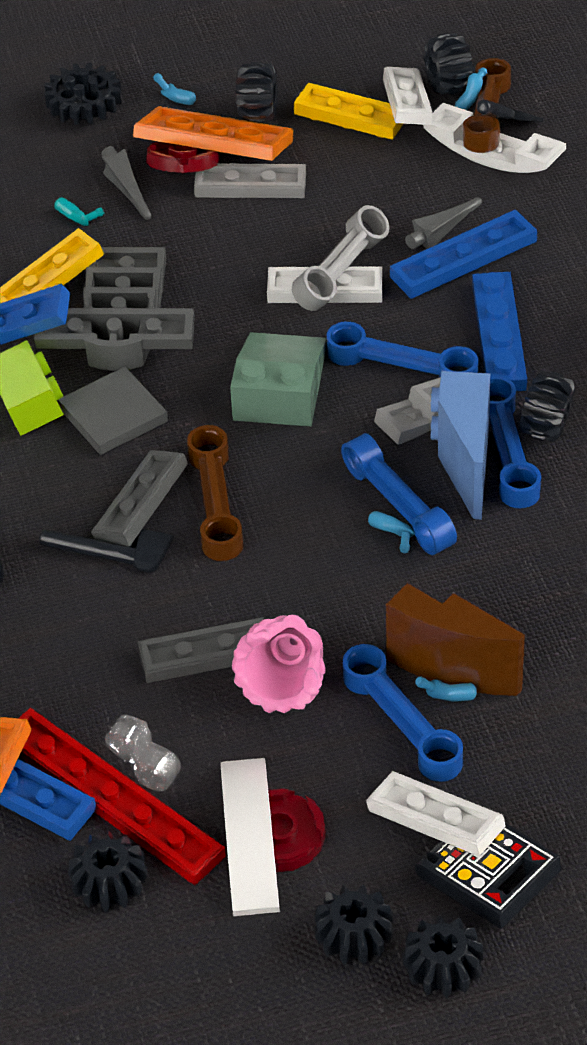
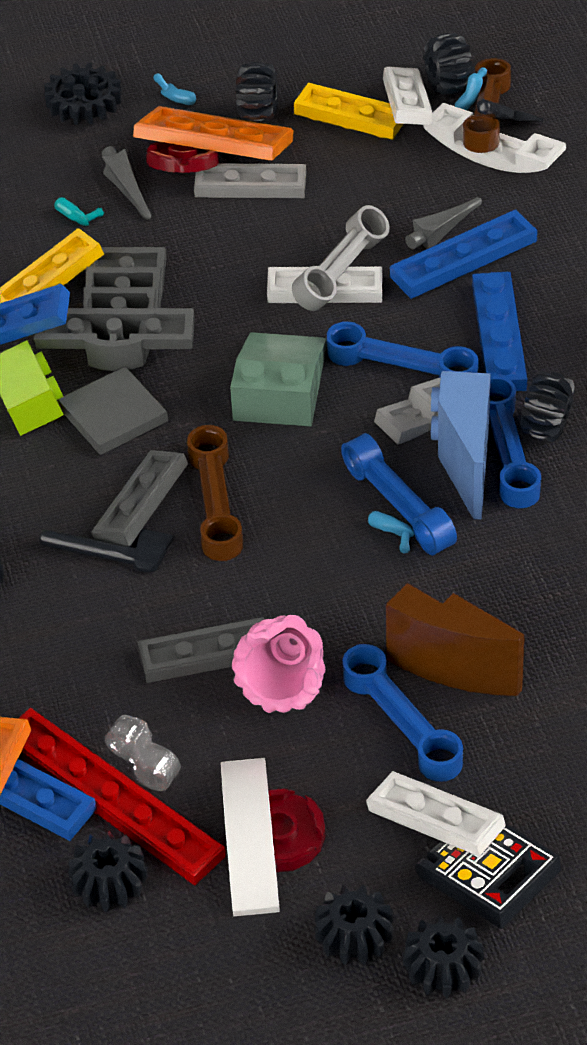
dark azure piece [415,676,477,702] -> none

